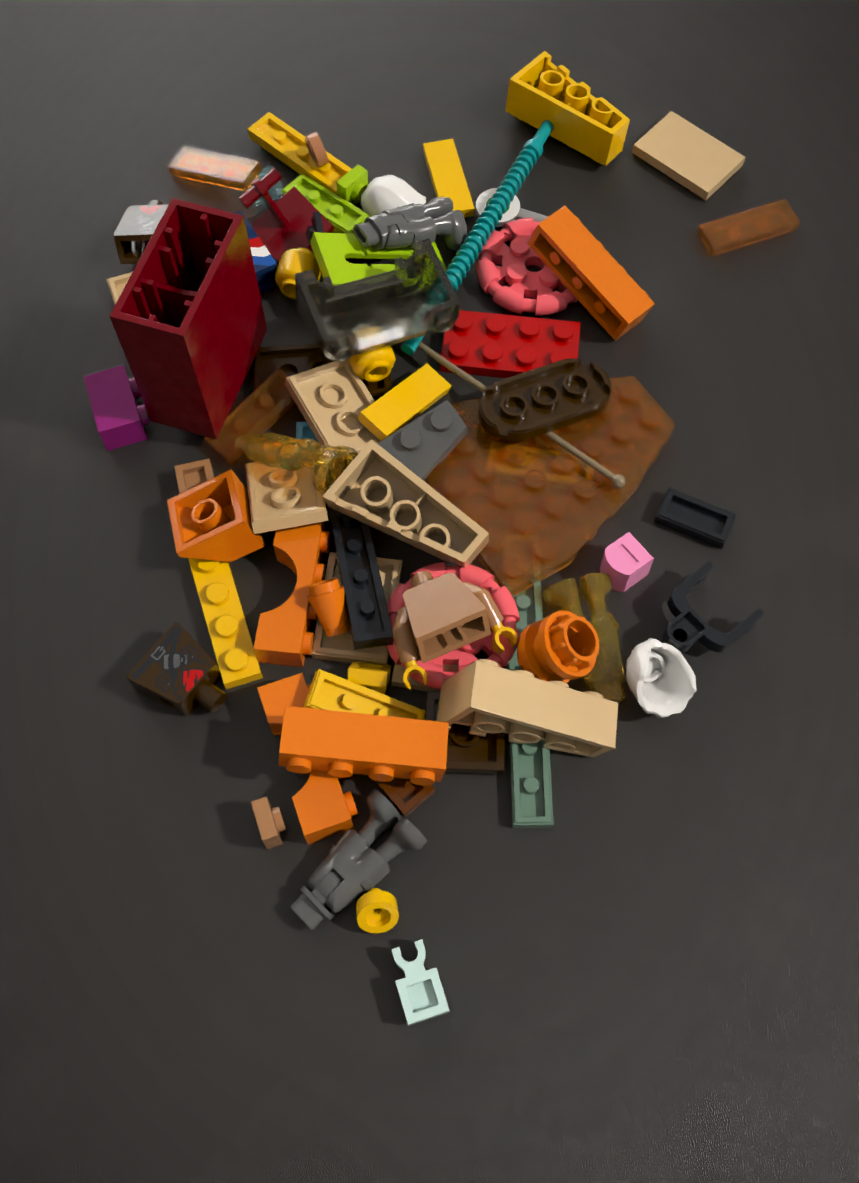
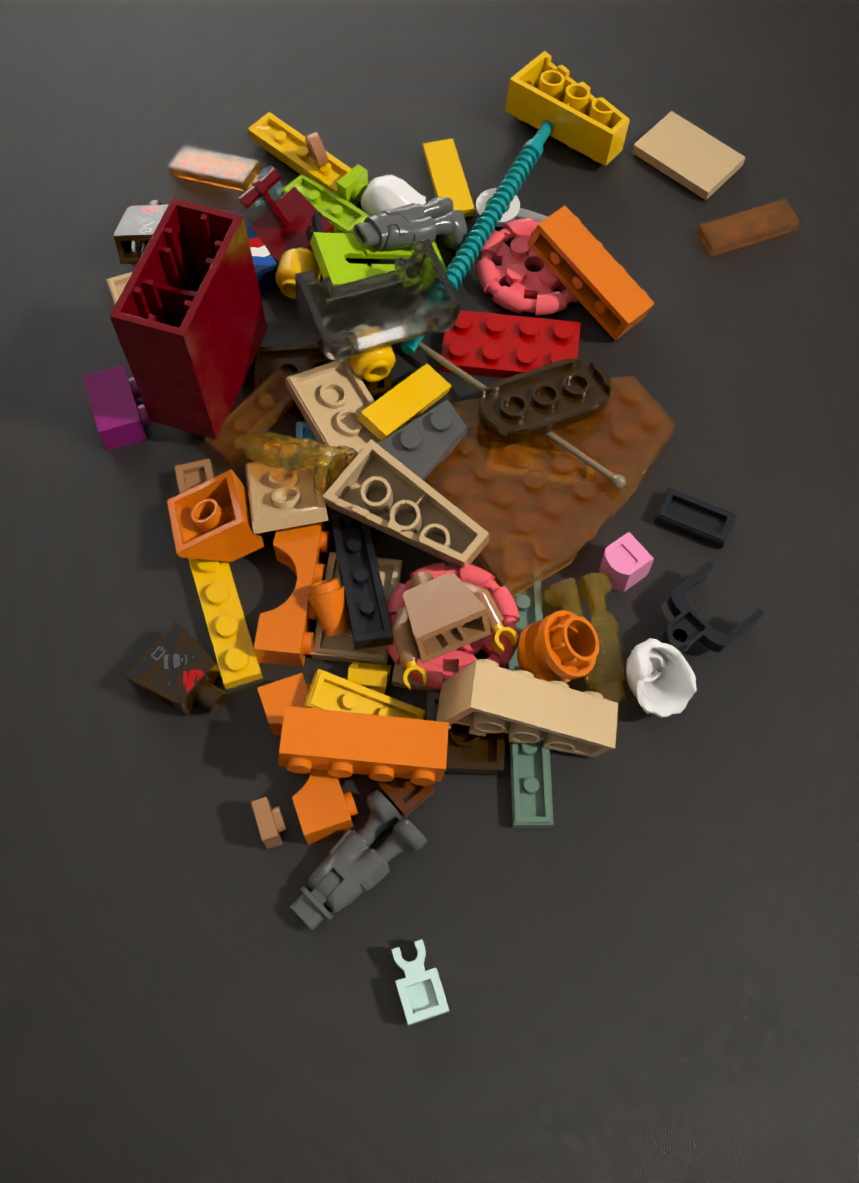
yellow tile [355,888,399,934] -> none

